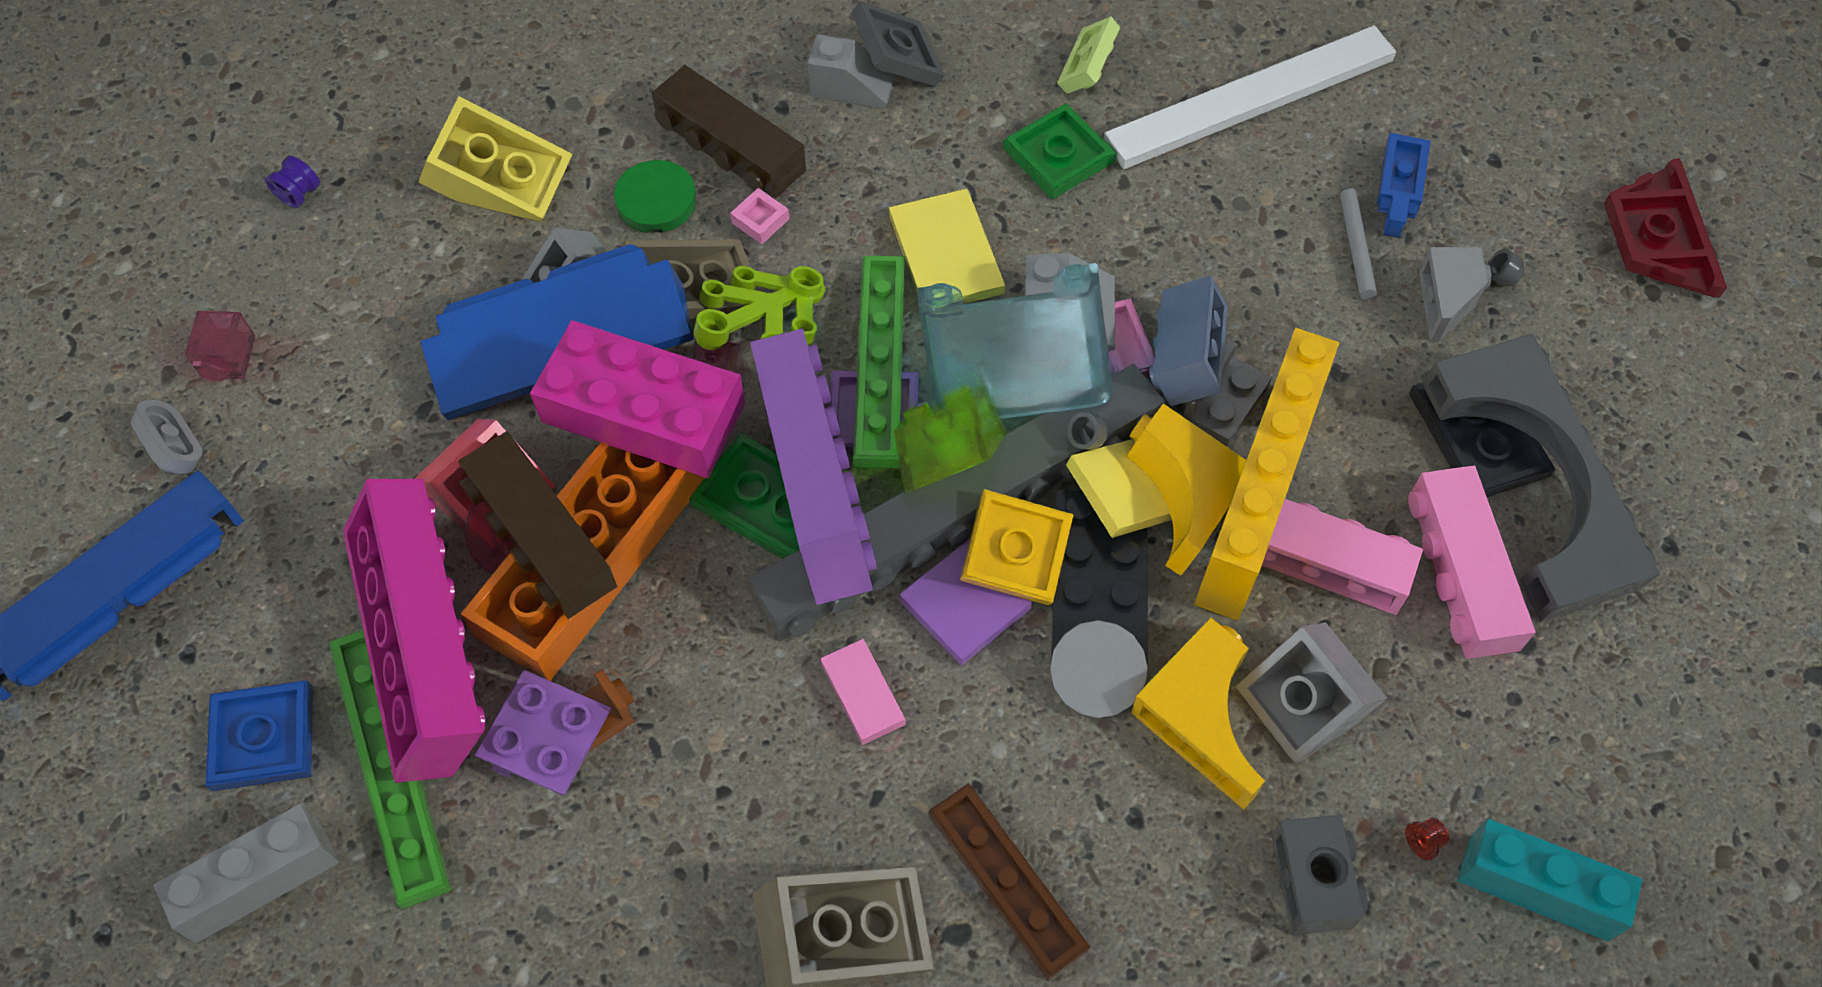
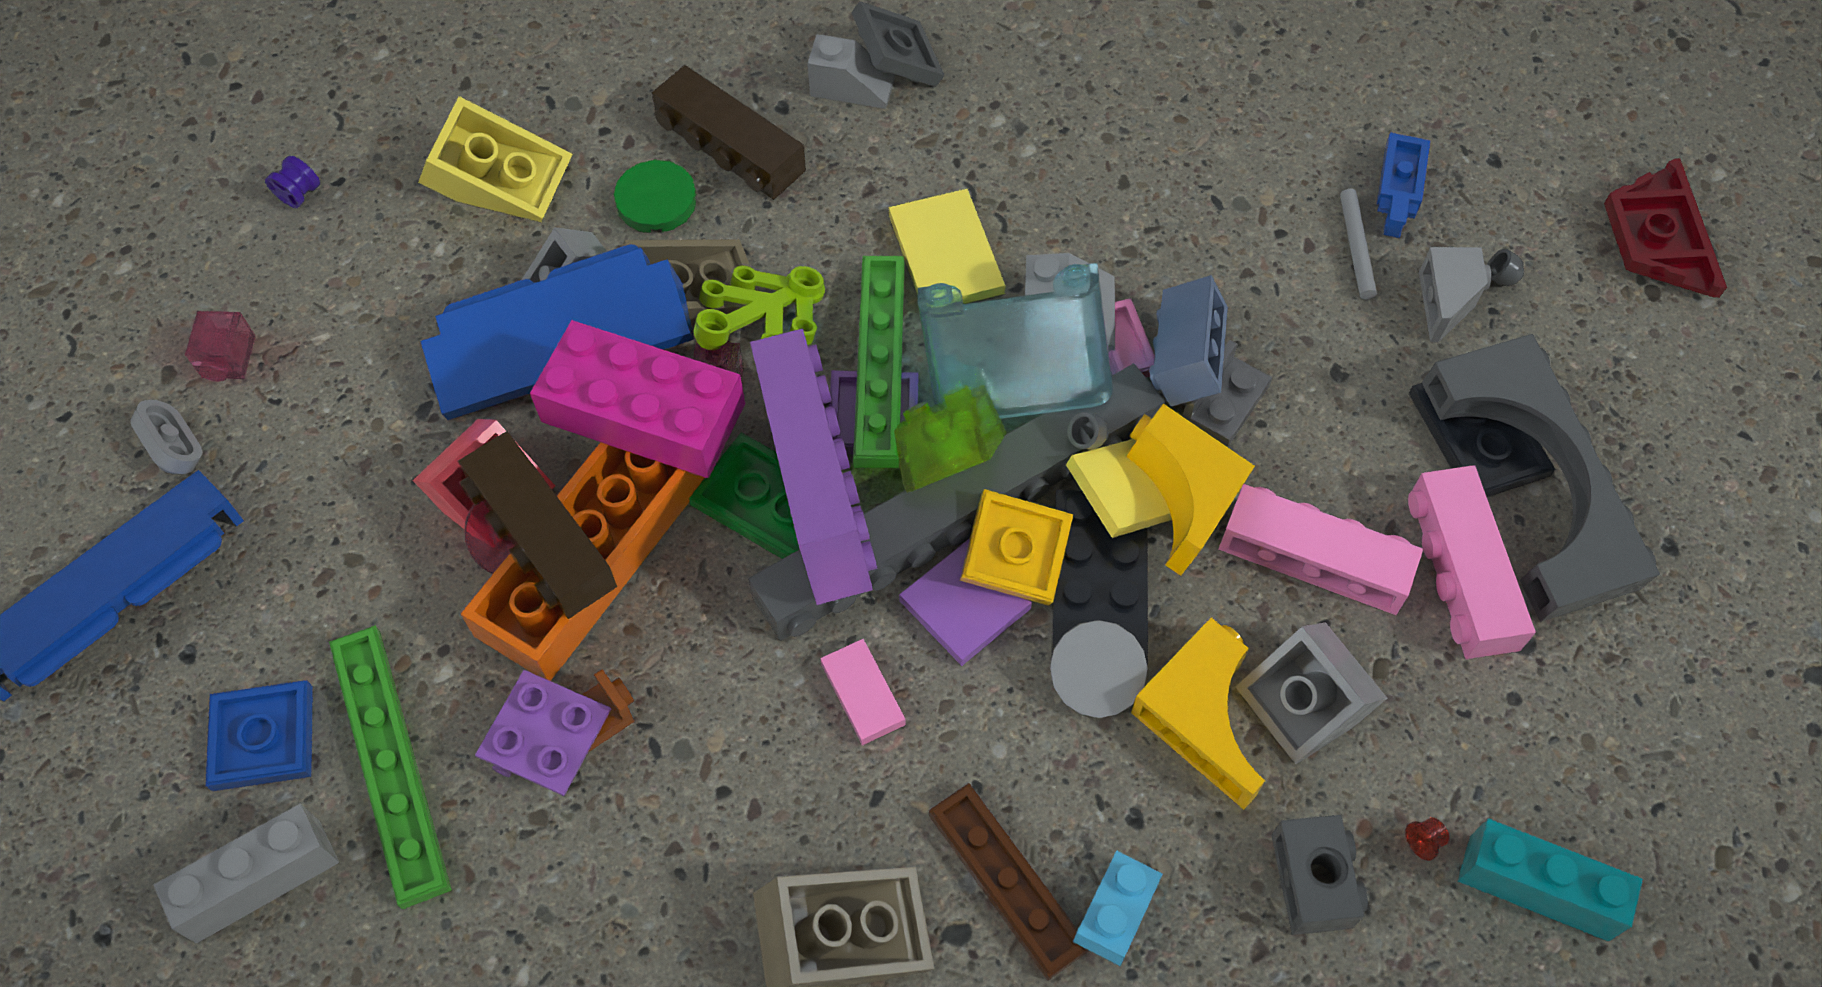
dark pink brick [343,479,485,783] -> none
bright pink plate [730,188,790,244] -> none
green tile [1003,103,1117,200] -> none
yellowish green plate [1057,16,1120,94] -> none
white tile [1104,25,1396,170] -> none
yellow arch [1194,327,1340,621] -> none
none -> medium azure plate [1073,850,1163,966]

